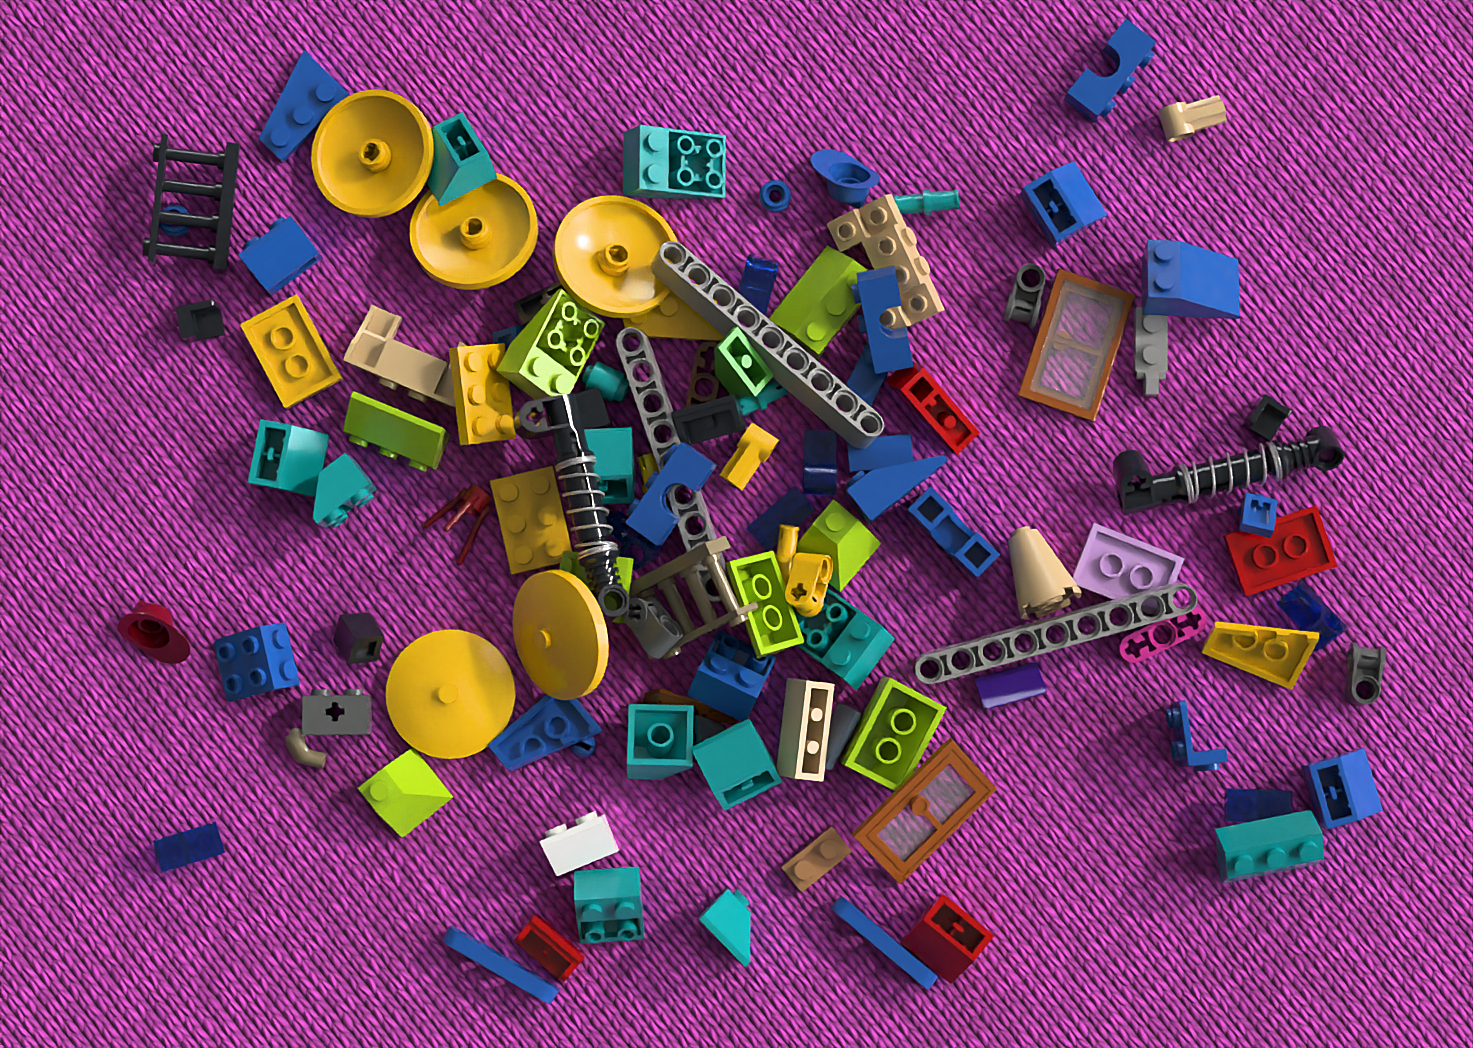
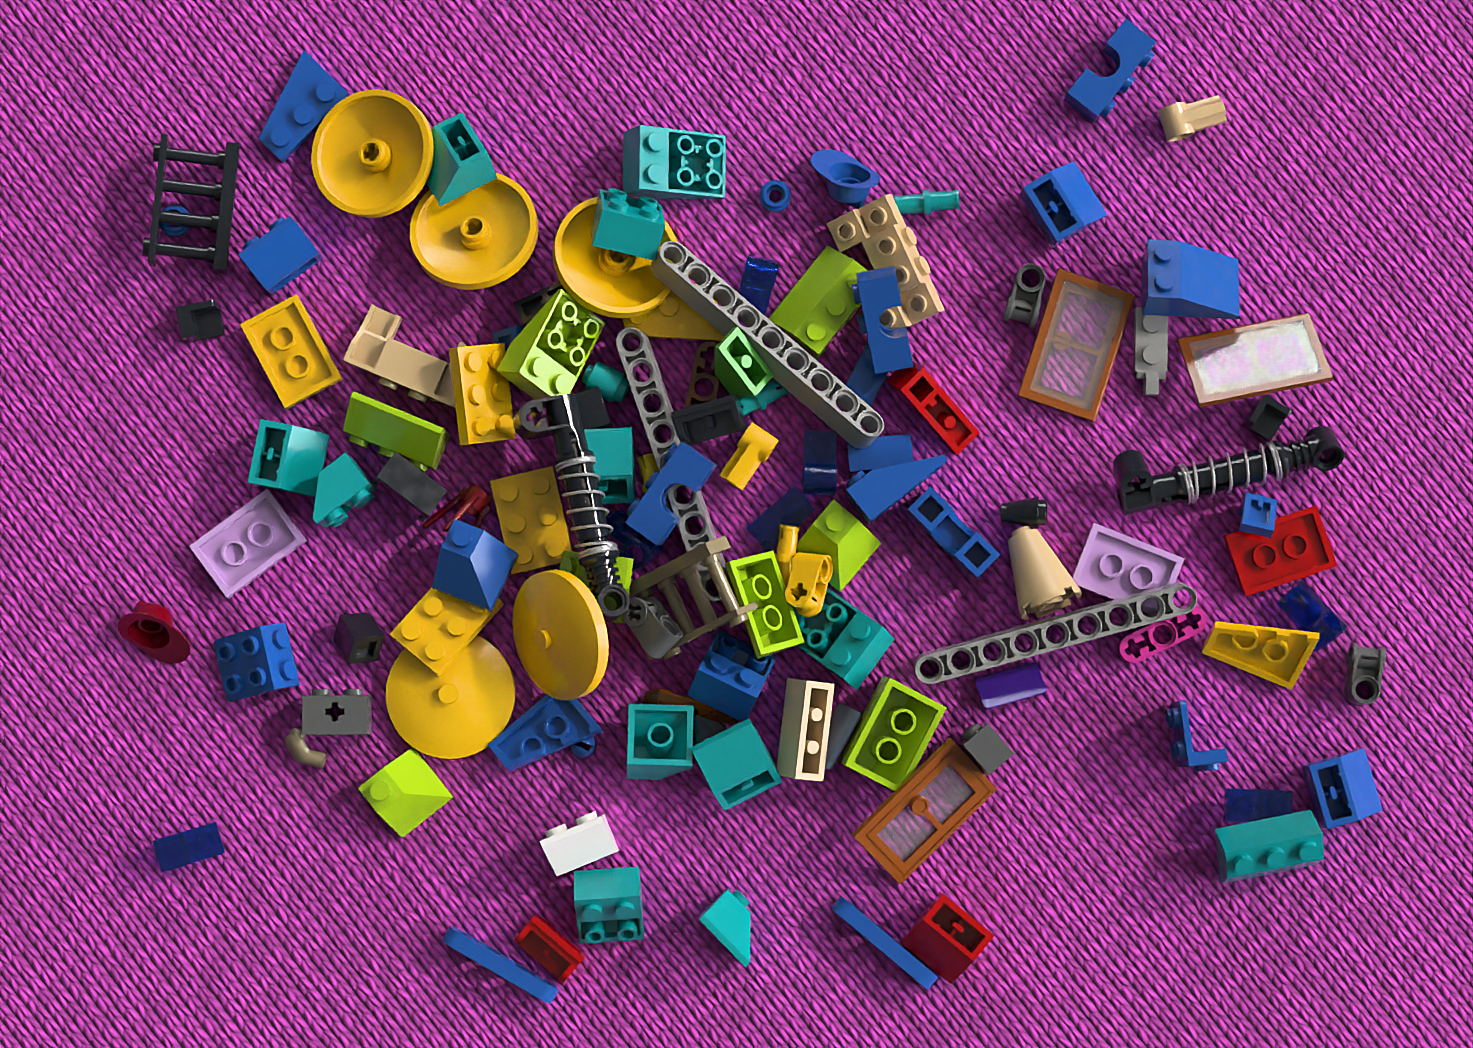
medium nougat plate [781,826,852,892] -> none
none -> lavender plate [189,489,307,598]
none -> black hinge [371,451,447,522]
none -> yellow plate [390,587,504,677]
none -> blue slope [432,519,519,612]
none -> teal slope [591,188,665,261]
none -> dark grey brick [958,723,1014,775]
none -> black cone [1001,497,1047,529]
none -> clear door [1177,313,1333,407]

